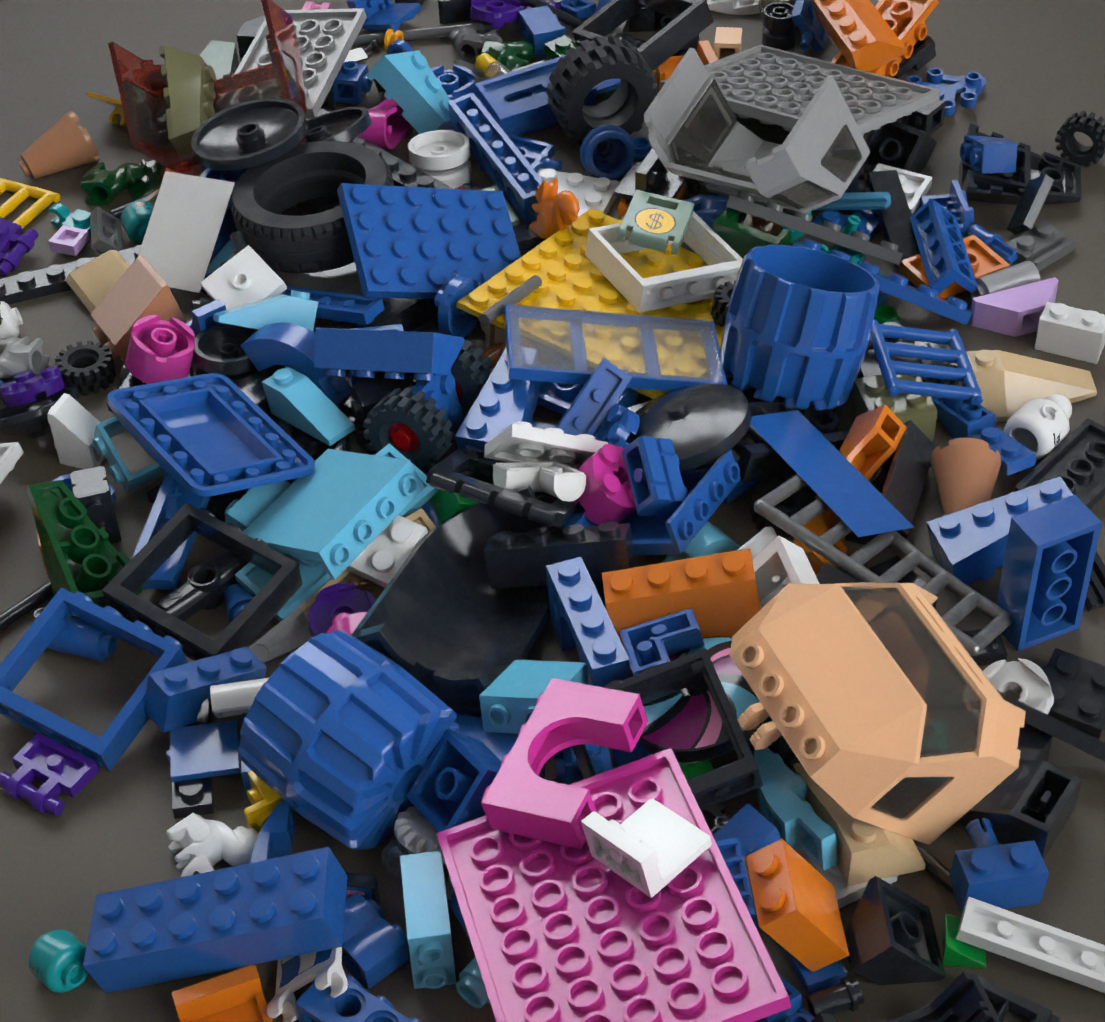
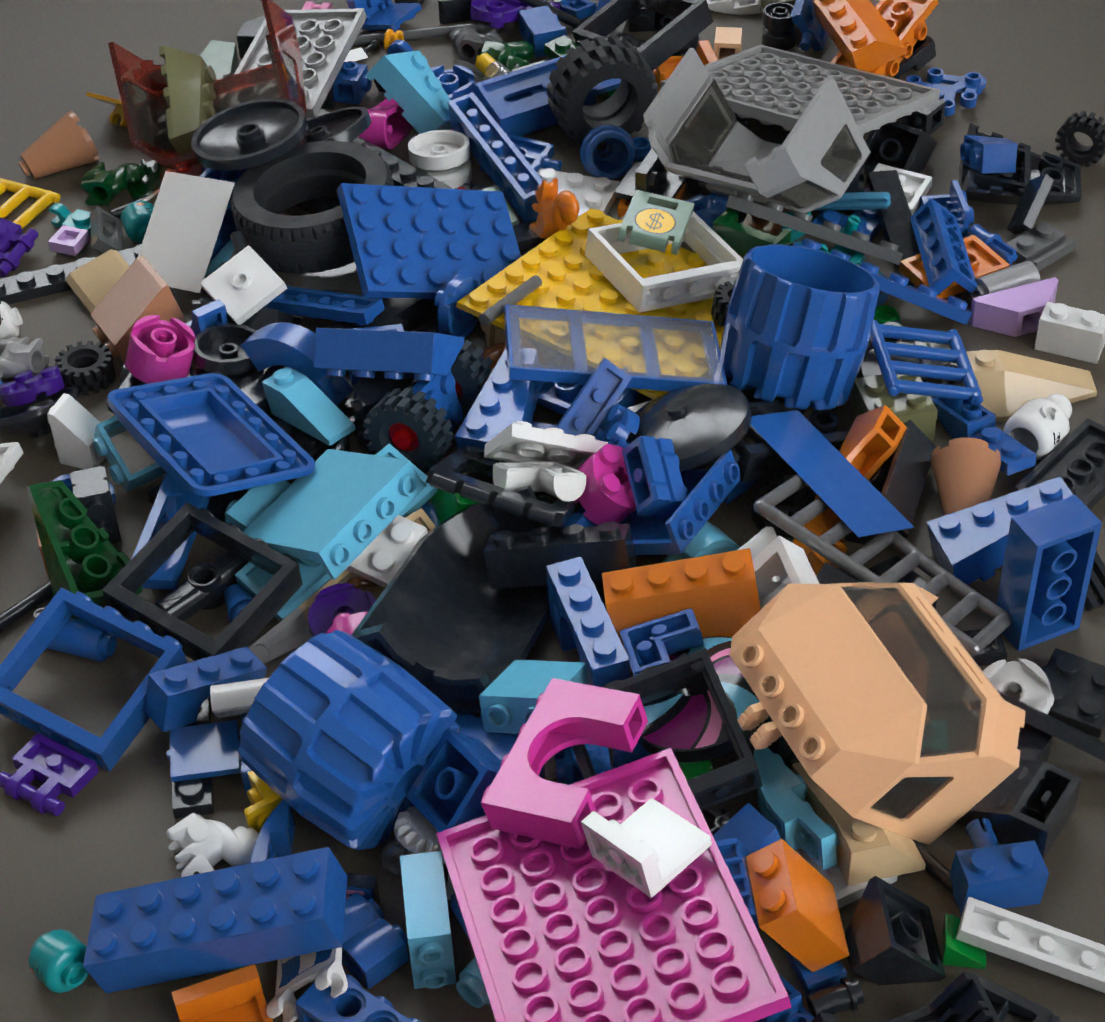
medium azure slope [213,290,318,331] -> none

